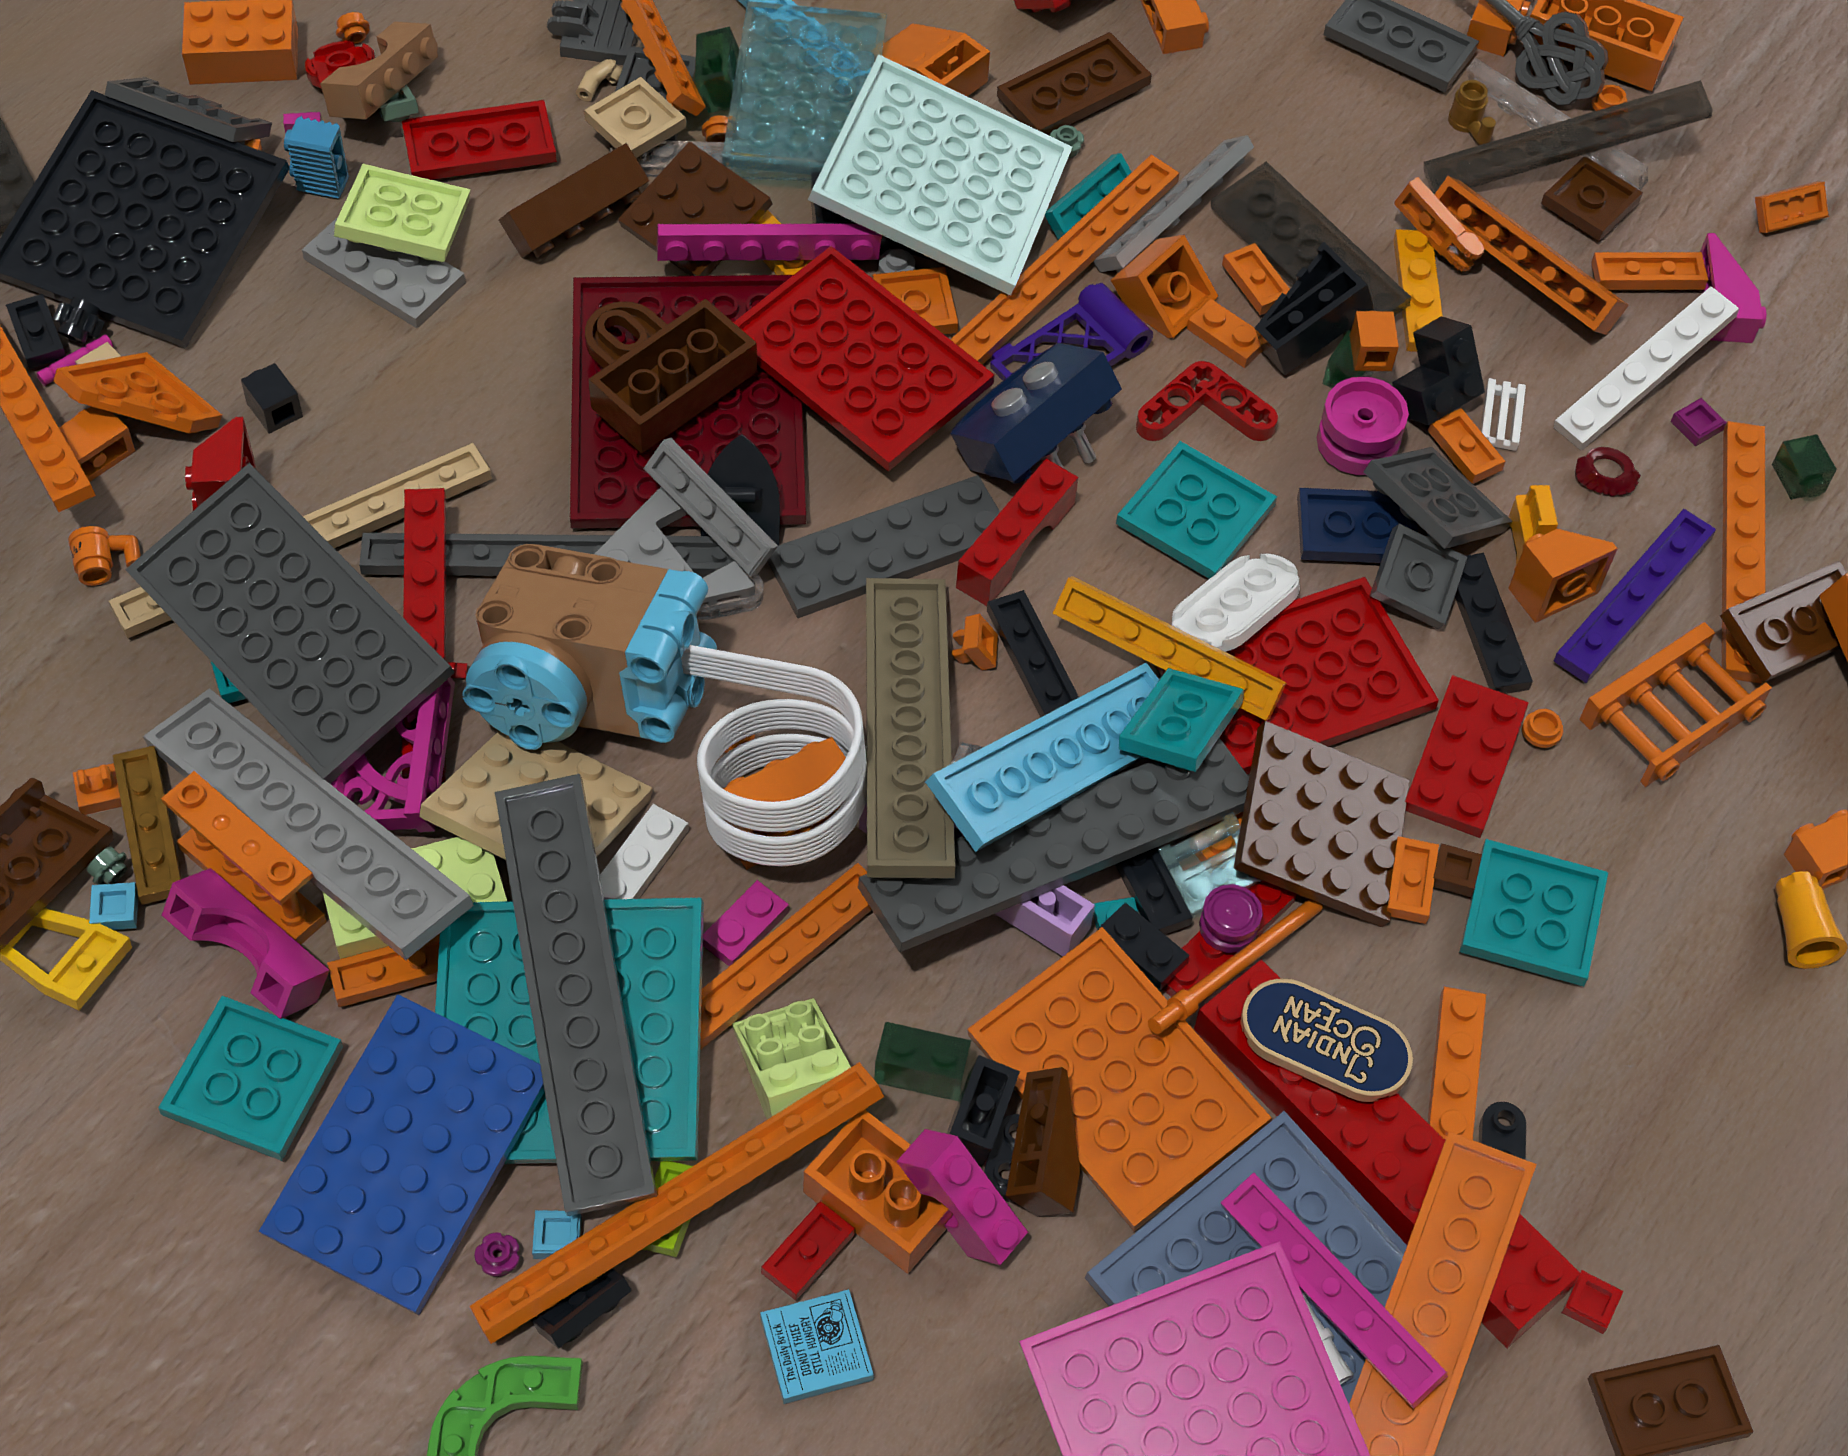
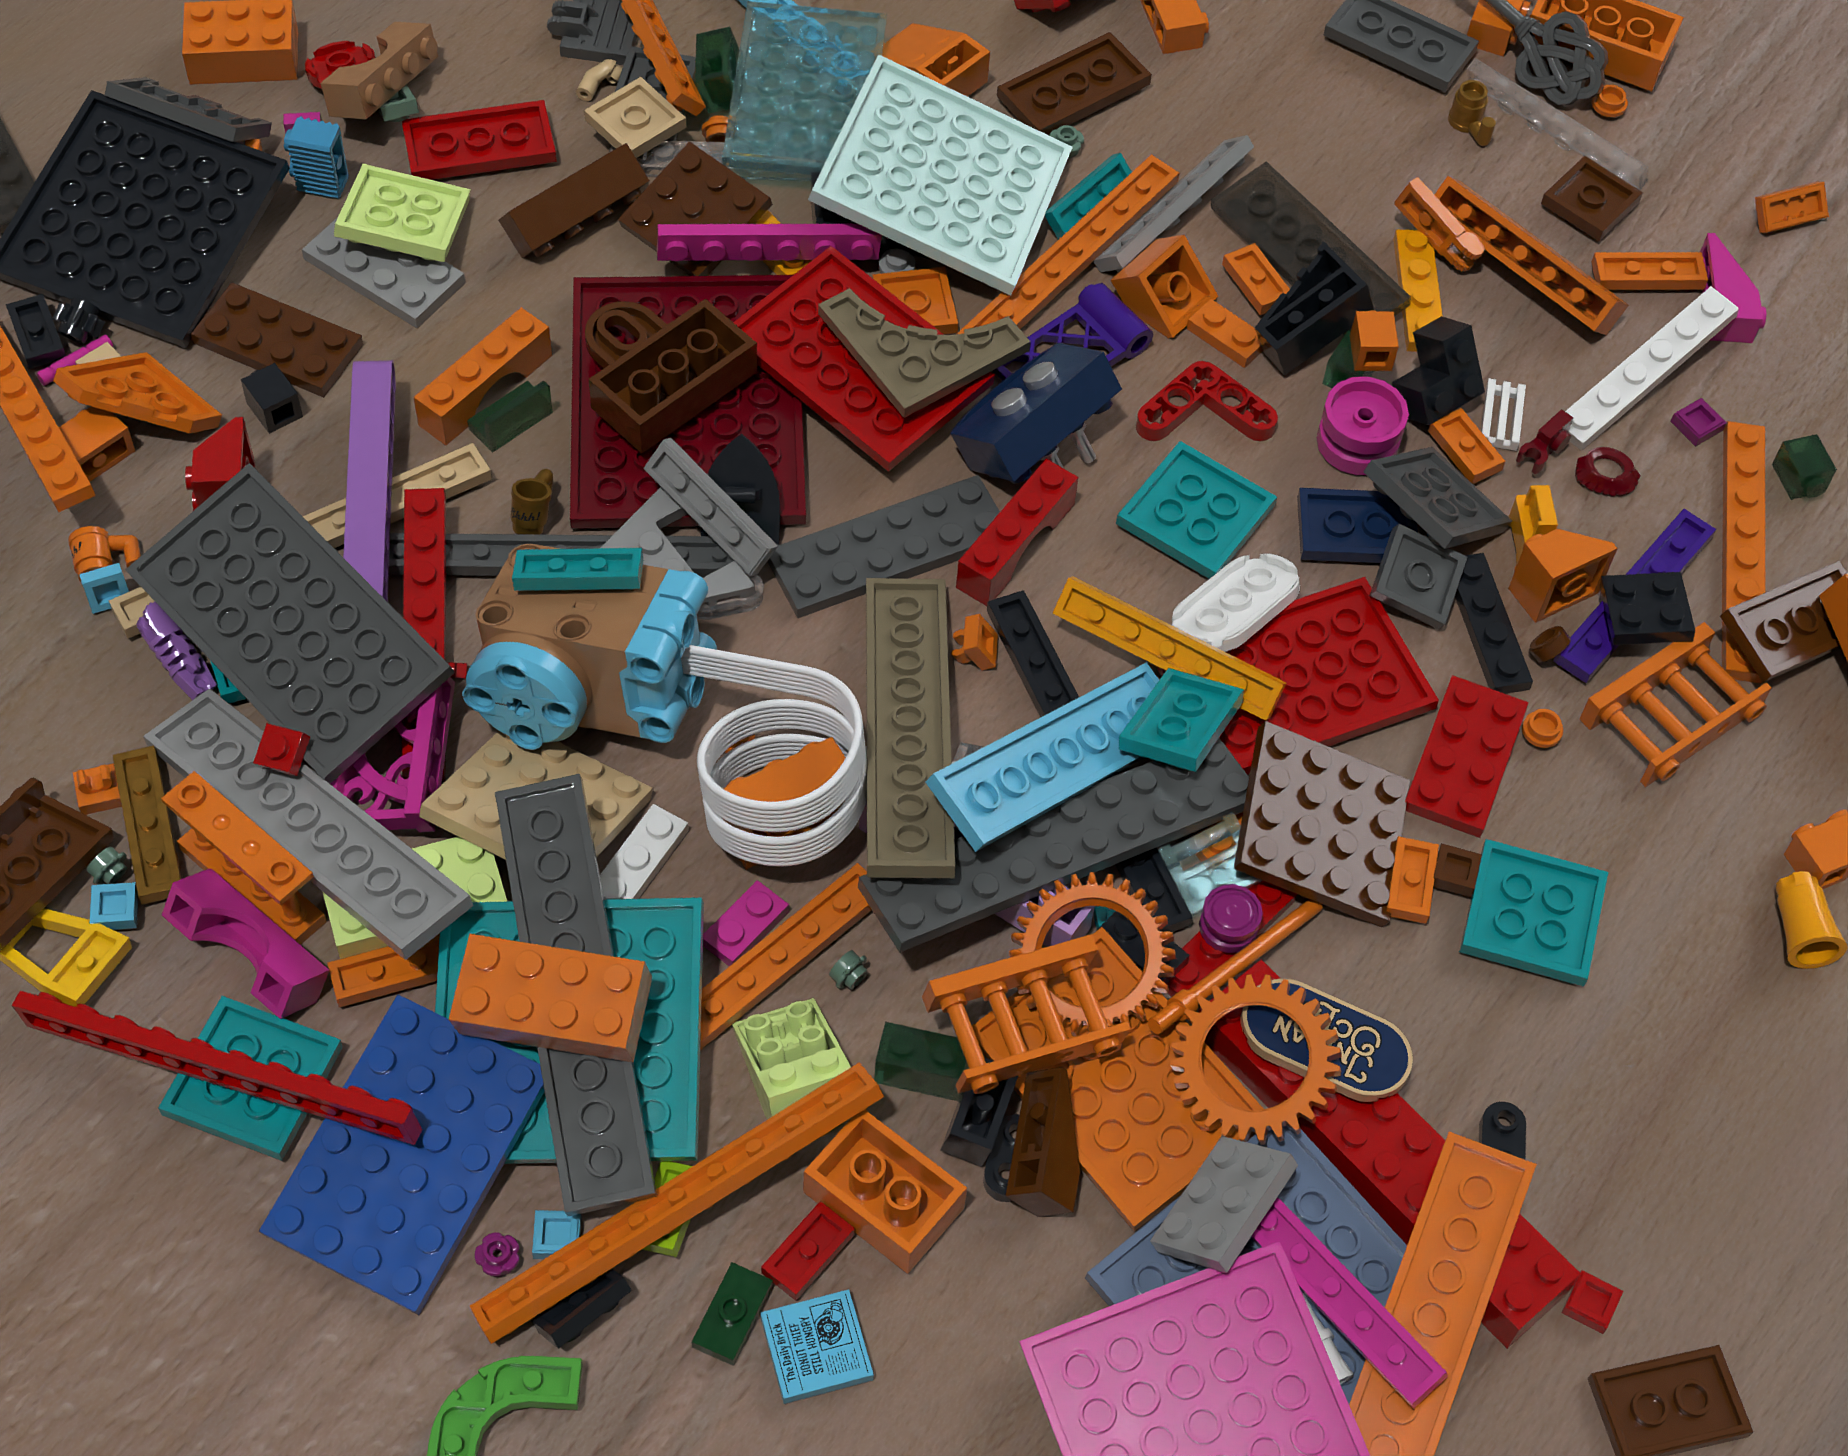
orange plate [336,12,370,44] -> none
dark pink arch [896,1129,1028,1265] -> none
clear smoke plate [1423,80,1713,194] -> none
orange plate [1427,986,1486,1140] -> none
none -> red plate [12,990,422,1145]
none -> medium azure plate [79,563,129,614]
none -> medium lavender hinge [136,601,217,700]
none -> reddish brown plate [191,282,363,398]
none -> red plate [253,723,310,776]
none -> medium lavender beam [343,360,396,602]
none -> orange arch [414,307,552,445]
none -> orange brick [448,934,652,1063]
none -> clear green panel [467,381,553,453]
none -> pearl gold piece [510,469,553,535]
none -> teal plate [512,548,644,591]
none -> dark green plate [691,1262,773,1366]
none -> dark tan plate [818,288,1031,418]
none -> sand green plate [829,950,868,990]
none -> orange fence [922,934,1131,1094]
none -> orange piece [1009,872,1176,1037]
none -> light grey plate [1150,1136,1298,1273]
none -> orange piece [1170,974,1342,1145]
none -> dark red plate [1516,409,1574,474]
none -> reddish brown tile [1529,626,1571,662]
none -> black plate [1600,572,1696,645]

